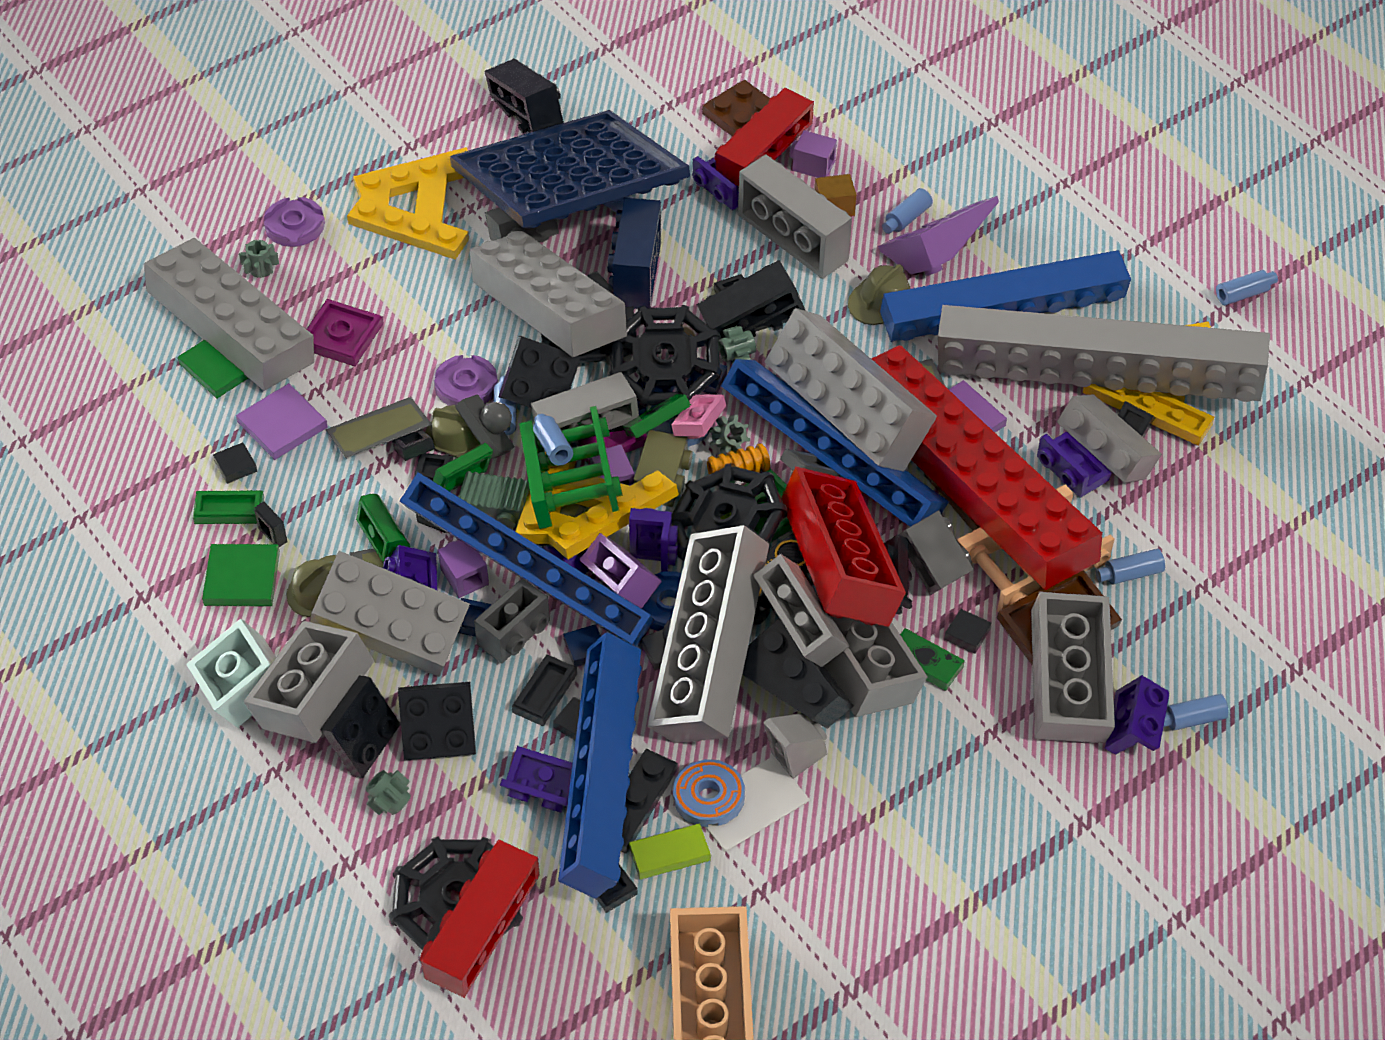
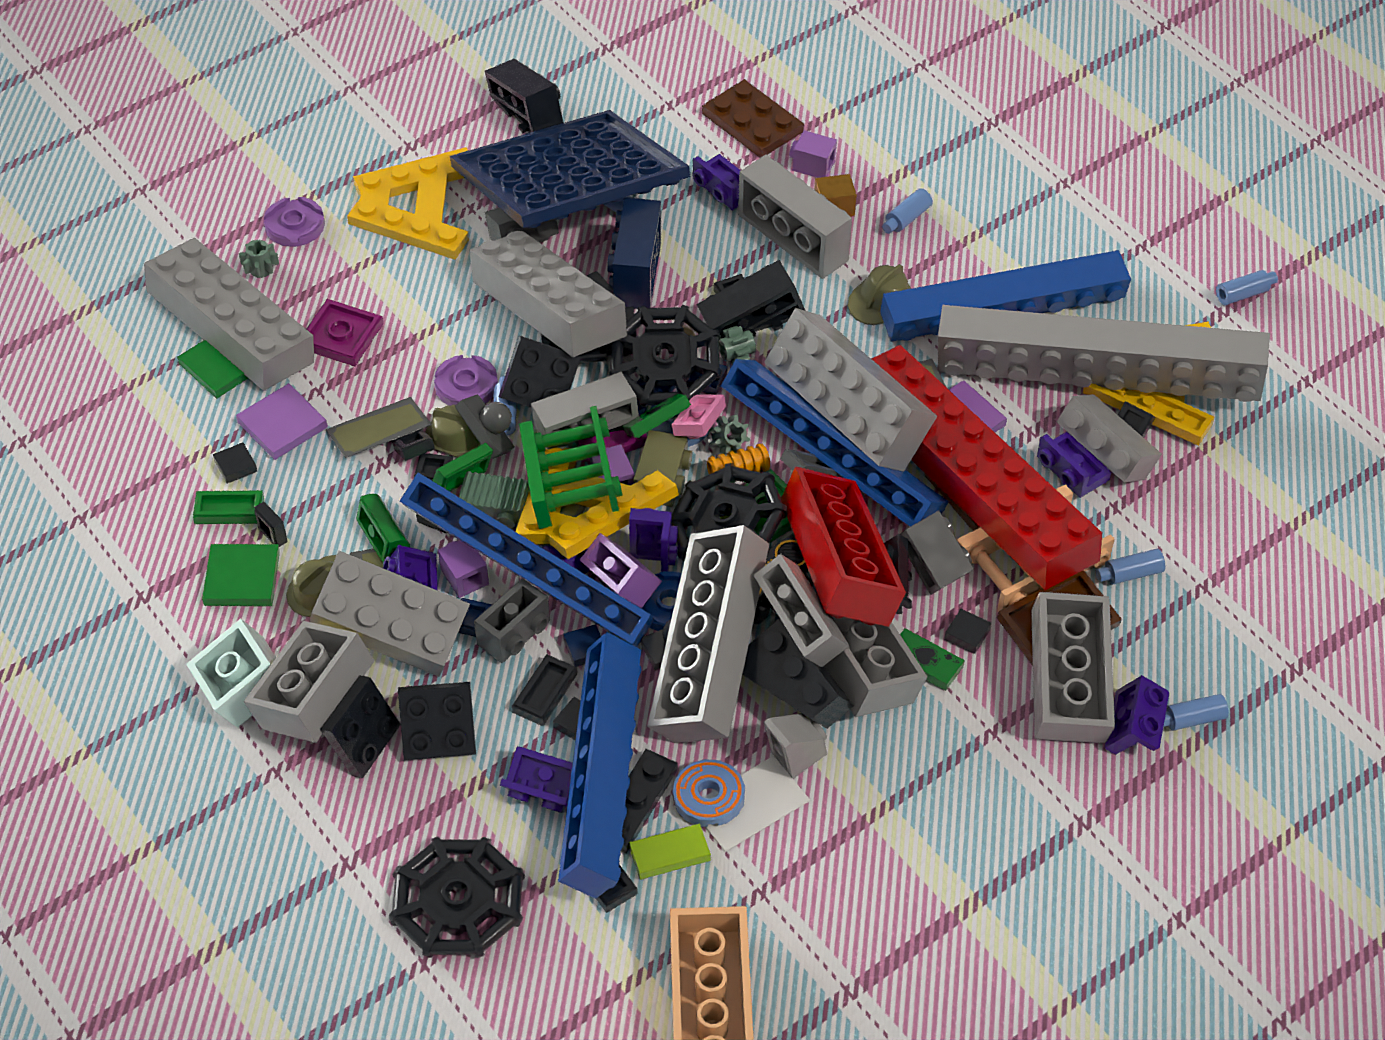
sand green gear [365,770,411,815] -> none
red brick [420,839,540,998] -> none
medium blue cylinder [533,414,573,465] -> none
red brick [714,87,814,186] -> none
medium lavender wedge [878,196,999,276] -> none

